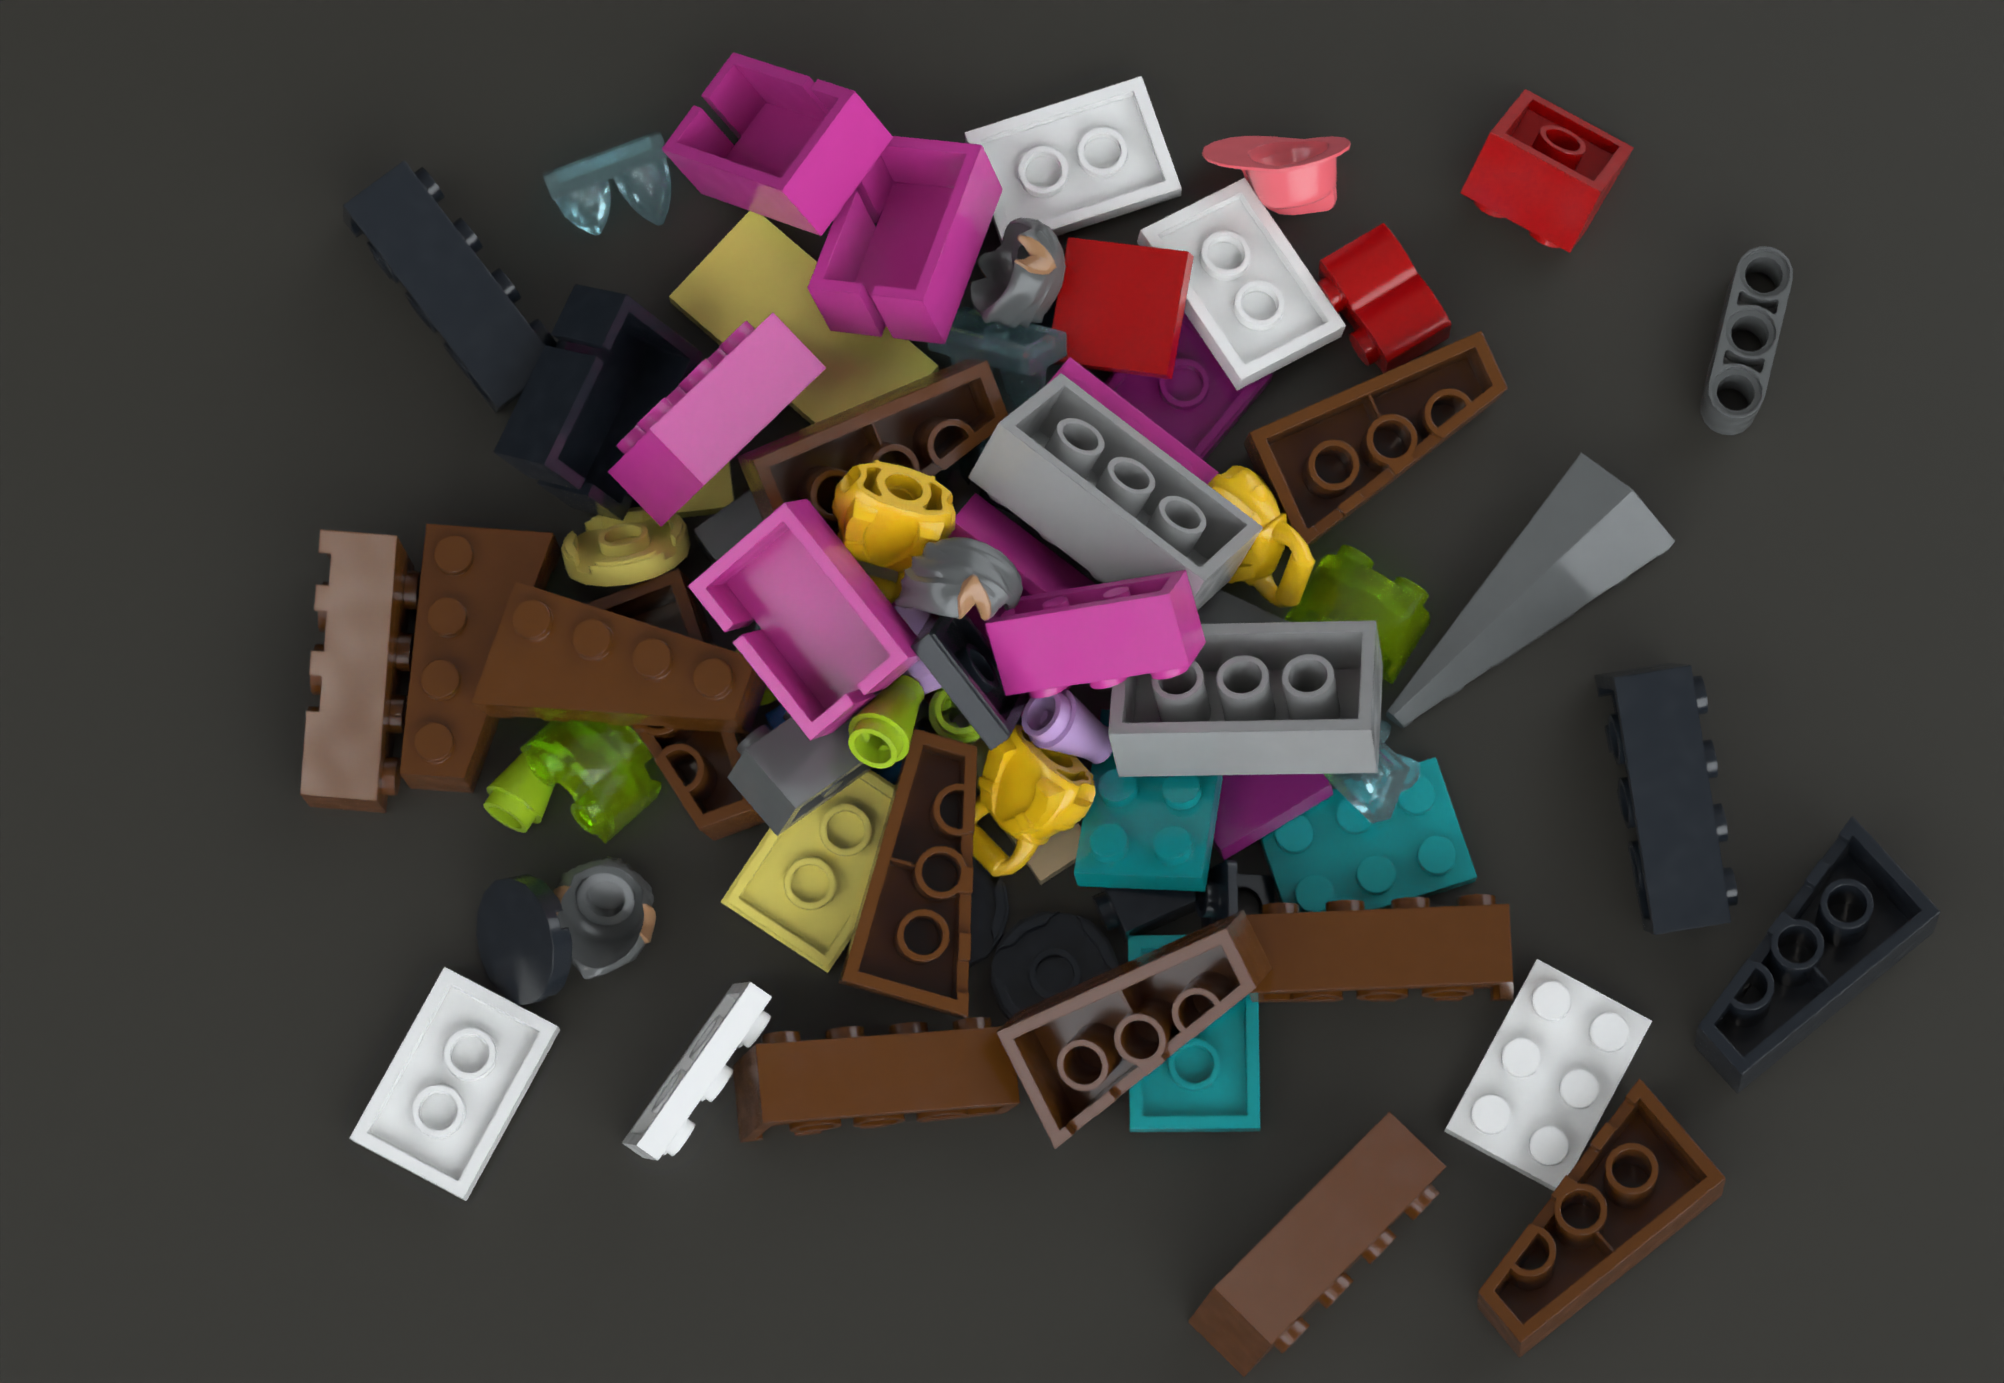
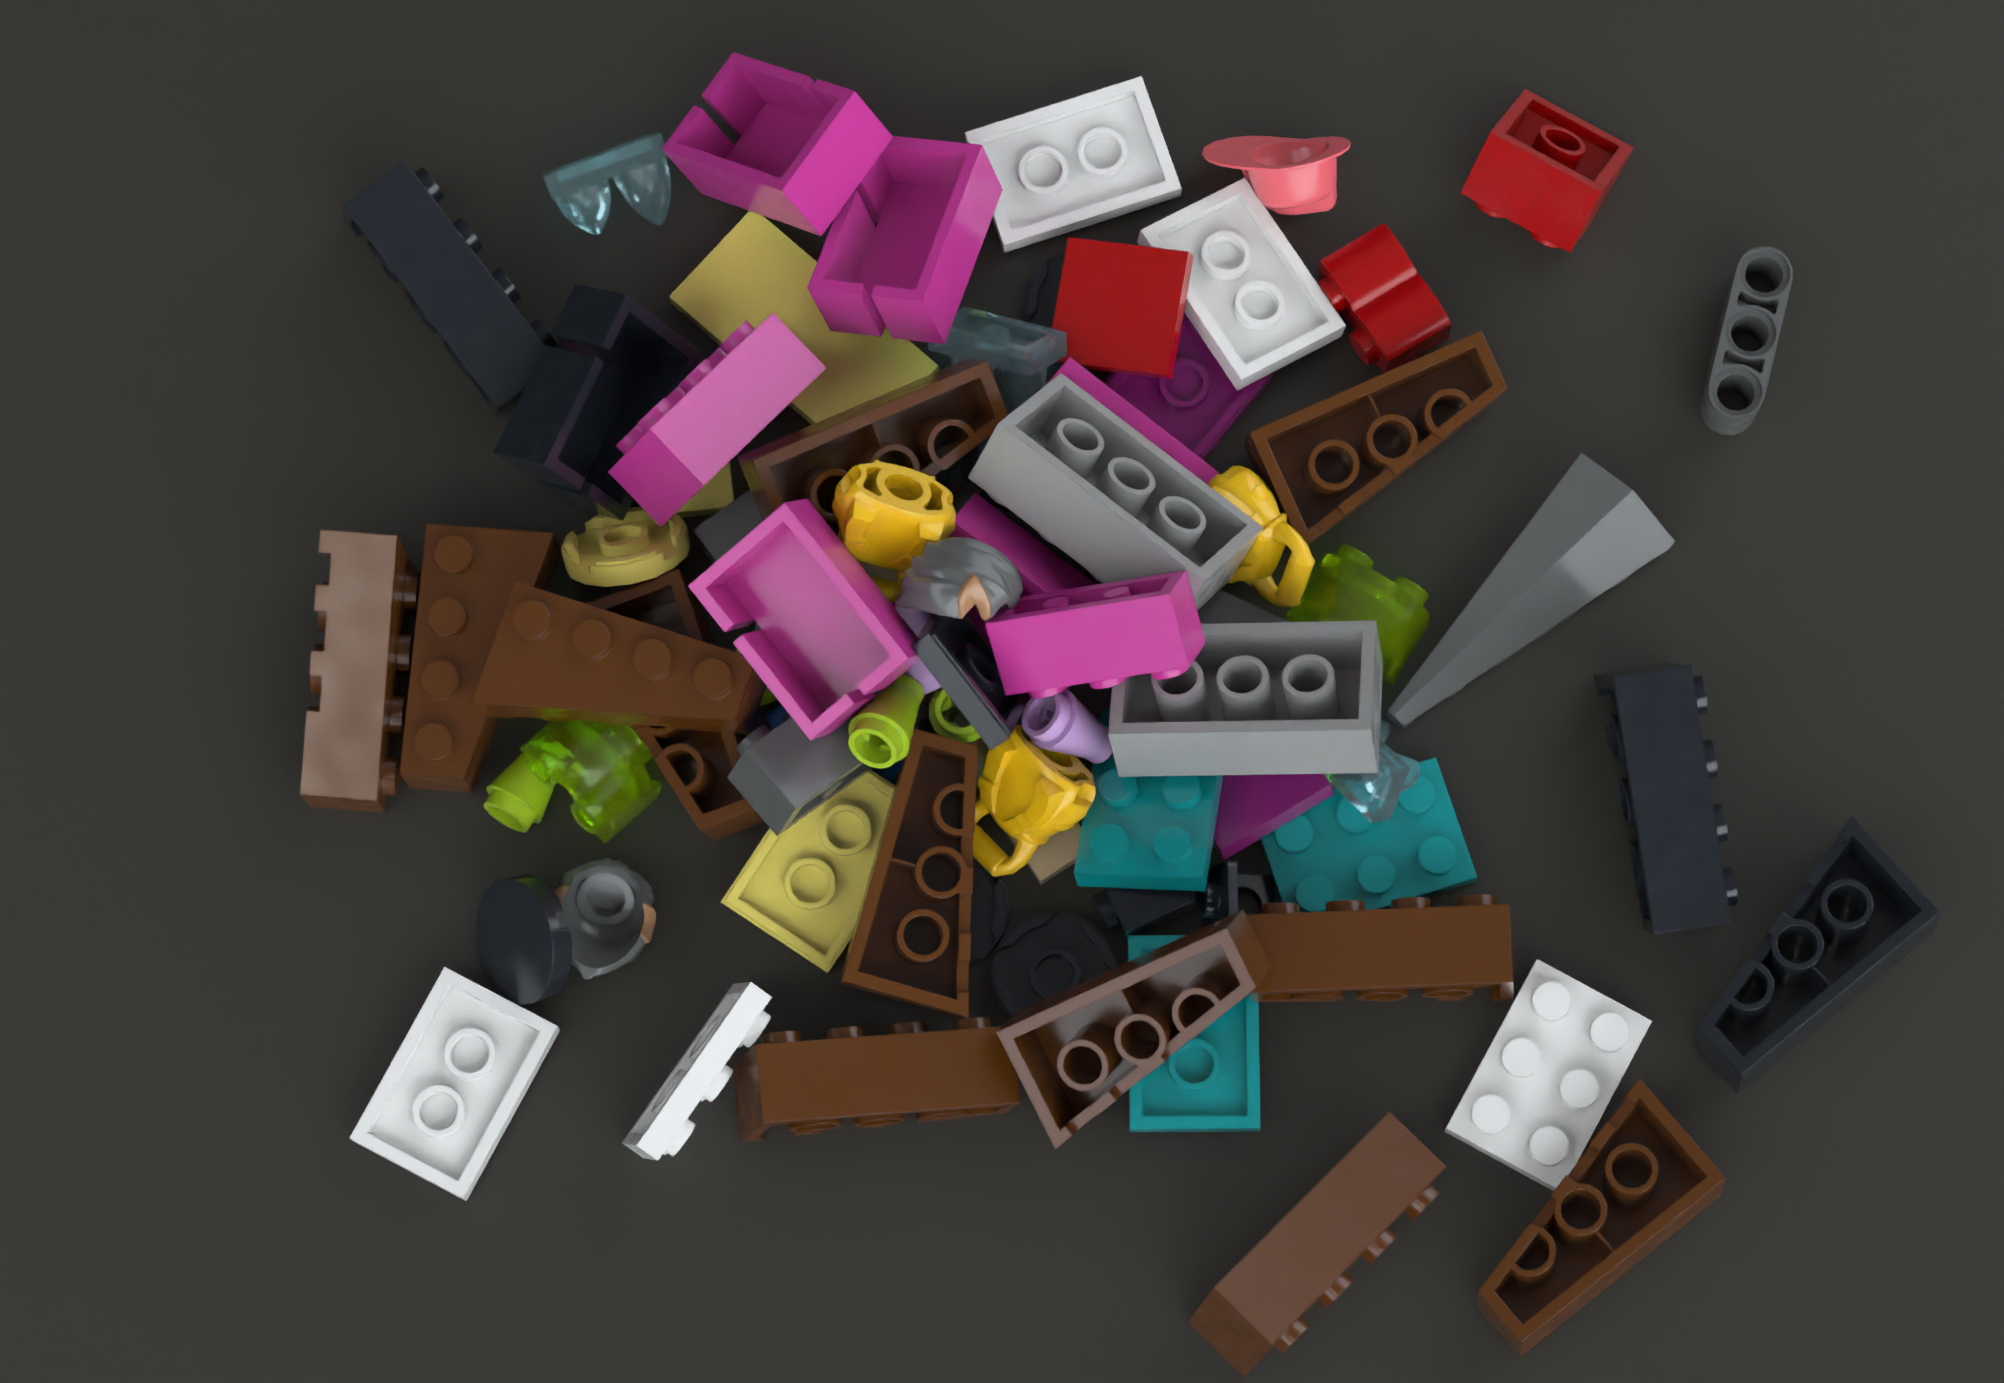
dark grey hair [971,218,1066,328] -> none

